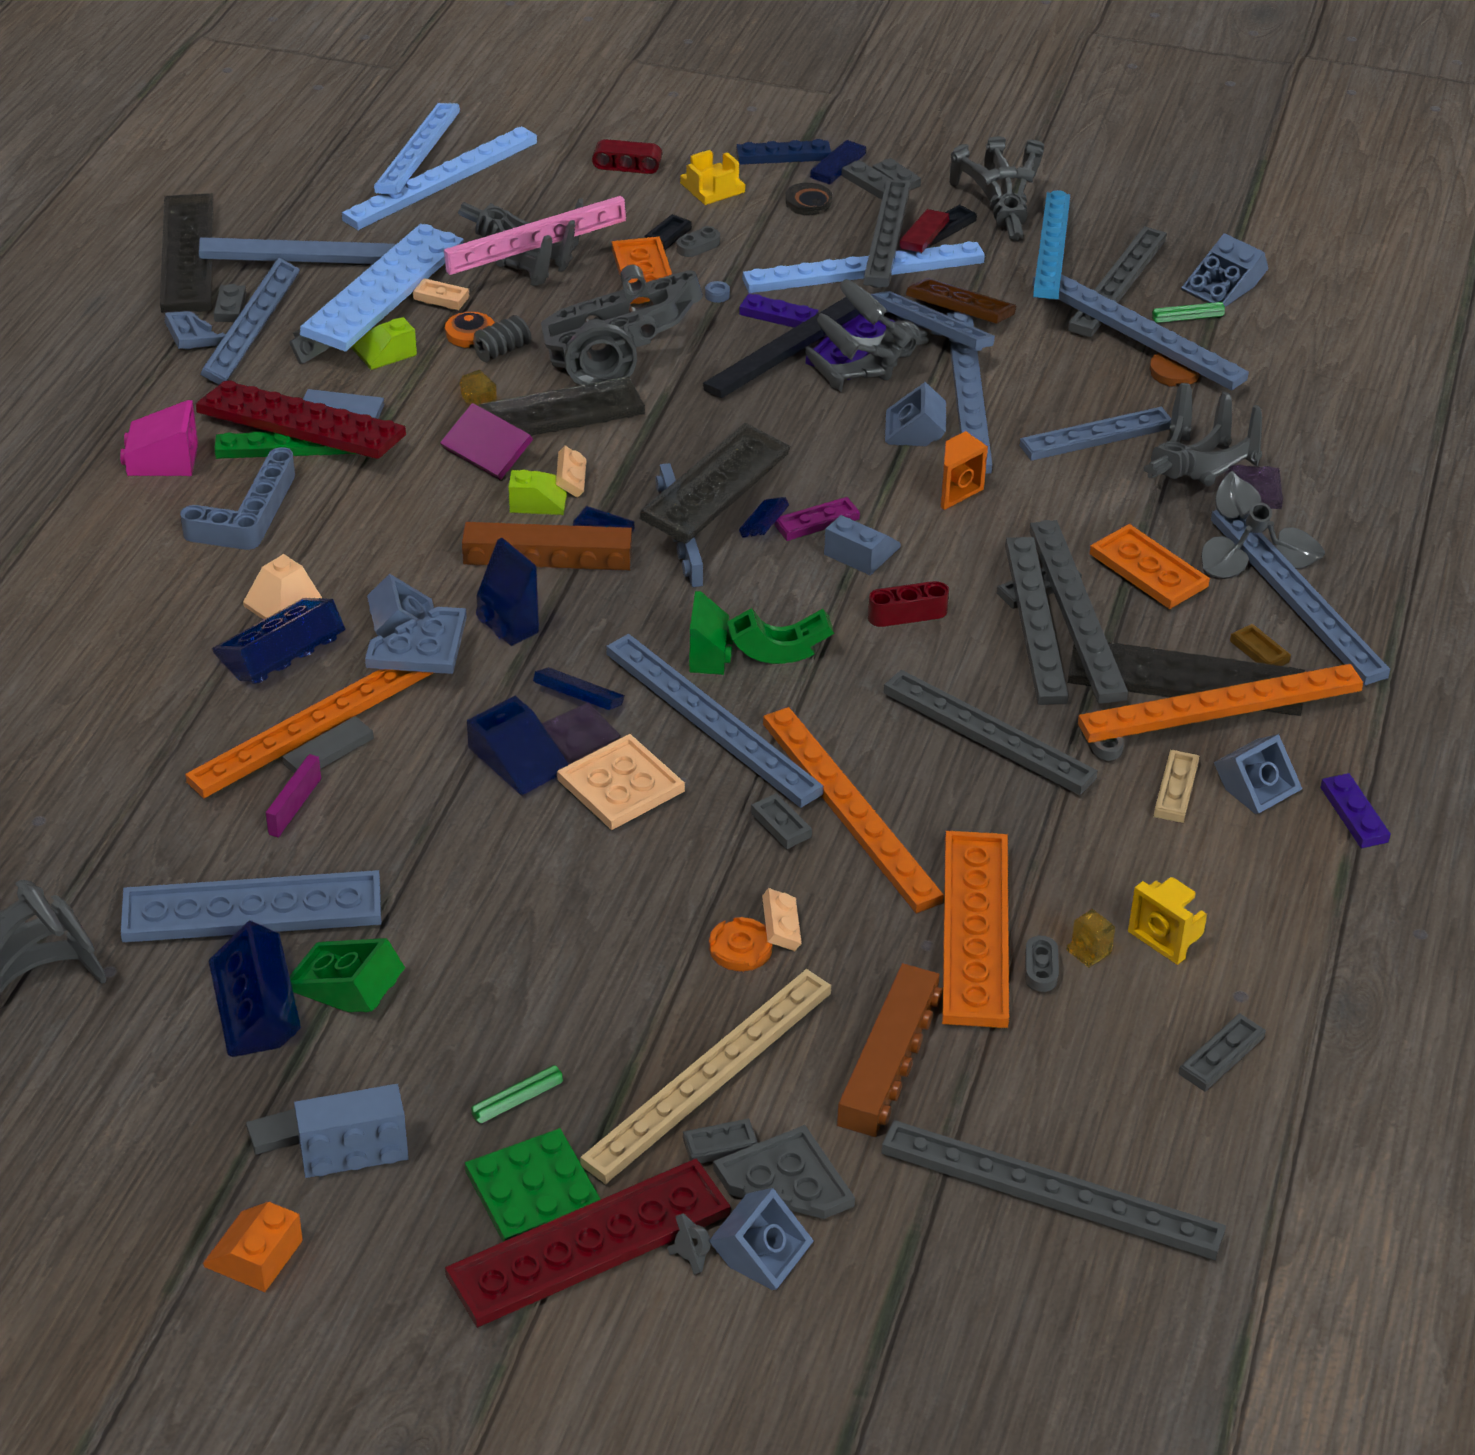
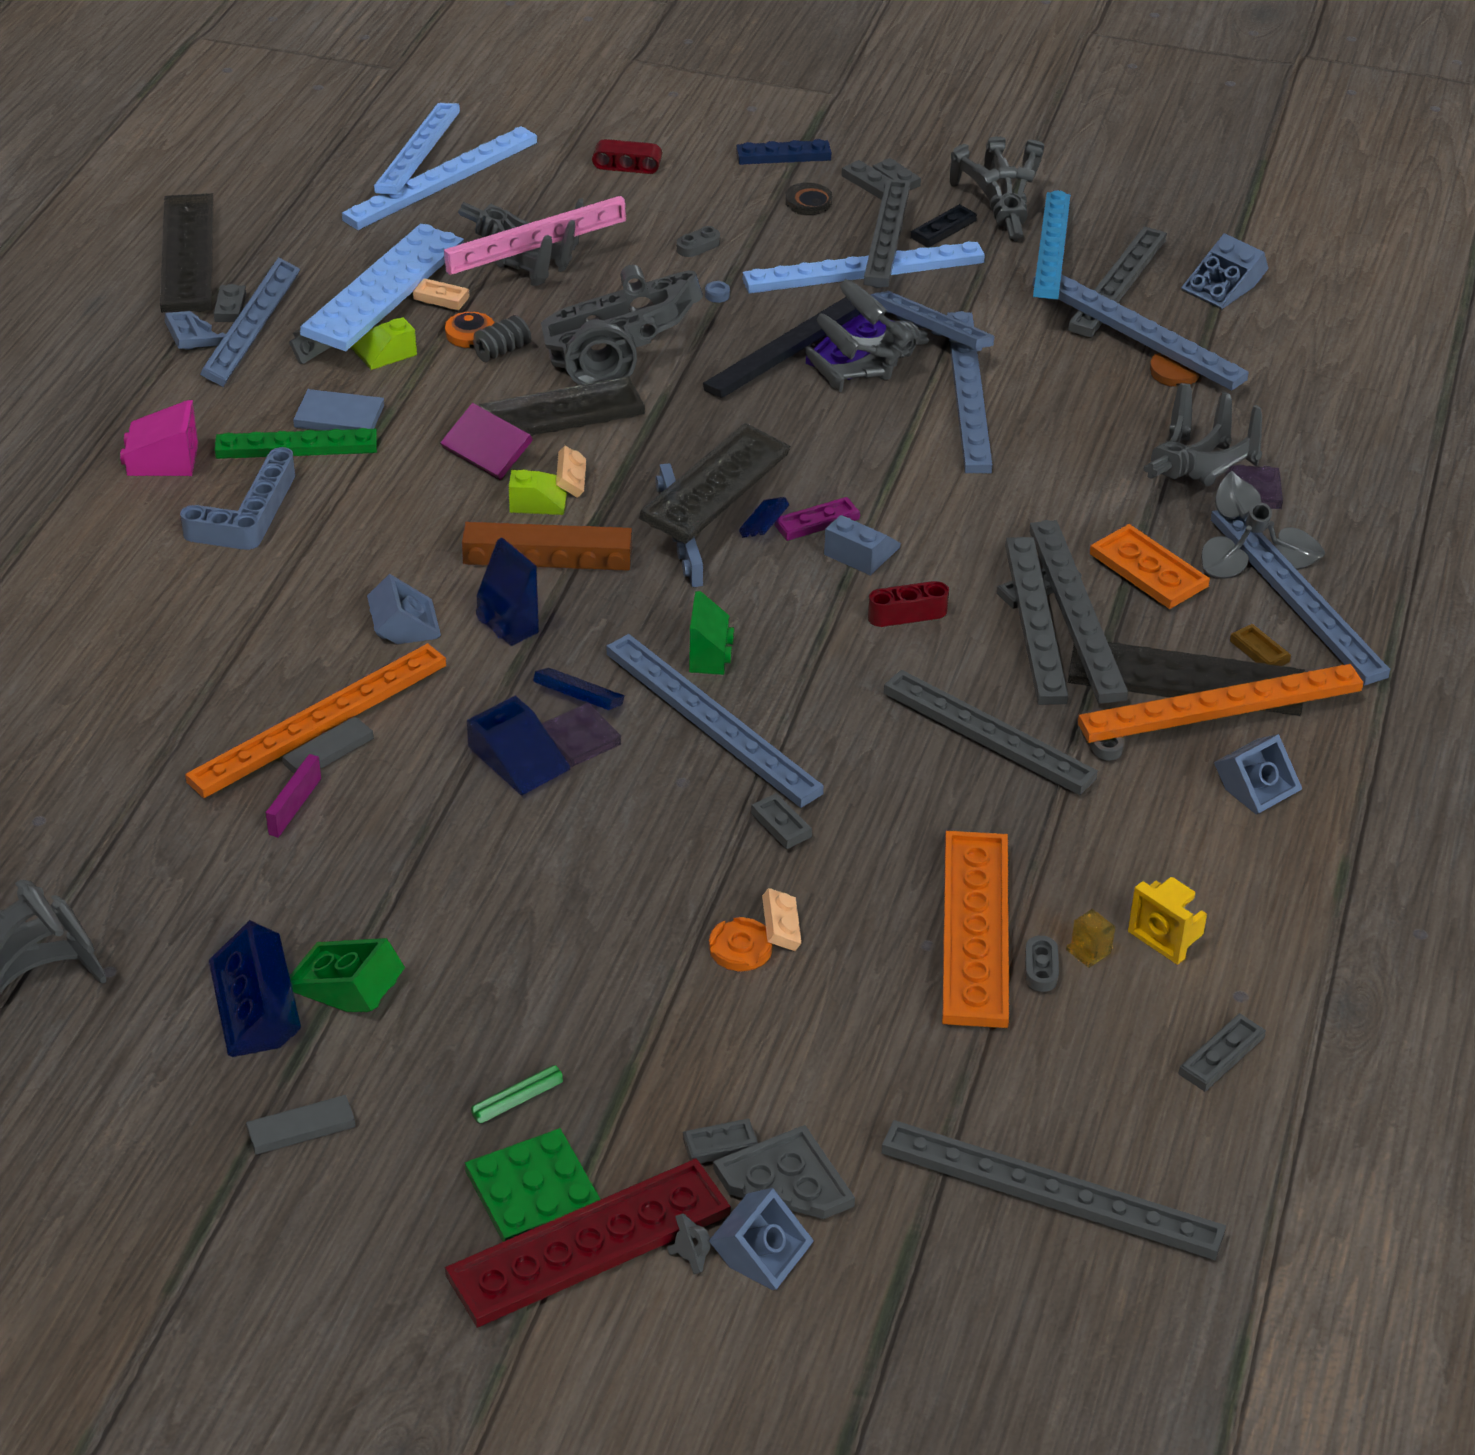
sand blue plate [121,870,382,943] -> none
dark red plate [196,380,406,459] -> none
sand blue tile [199,237,396,264] -> none
orange slope [203,1201,303,1292] -> none
clear blue slope [212,598,346,684] -> none
light nougat slope [243,554,324,632] -> none
sand blue brick [294,1084,409,1178] -> none
sand blue plate [365,607,467,674] -> none
clear yellow brick [460,369,497,410] -> none
light nougat plate [557,734,685,830] -> none
clear blue tile [573,506,635,532] -> none
tan plate [580,969,831,1184] -> none
orange plate [612,236,672,304] -> none
black tile [645,214,692,251] -> none
yellow panel [680,150,745,205] -> none
green arch [727,608,835,664] -> none
dark purple plate [739,294,819,328] -> none
orange plate [763,707,944,914] -> none
clear blue tile [810,140,867,184] -> none
dark orange brick [837,963,943,1137] -> none
sand blue slope [885,382,946,446] -> none
dark red tile [900,209,949,253] -> none
reddish brown tile [906,278,1017,324] -> none
orange slope [941,431,988,510] -> none
sand blue tile [1020,407,1171,461] -> none
green axle [1152,302,1225,323] -> none
tan tile [1154,750,1200,823] -> none
dark purple plate [1320,773,1391,849] -> none

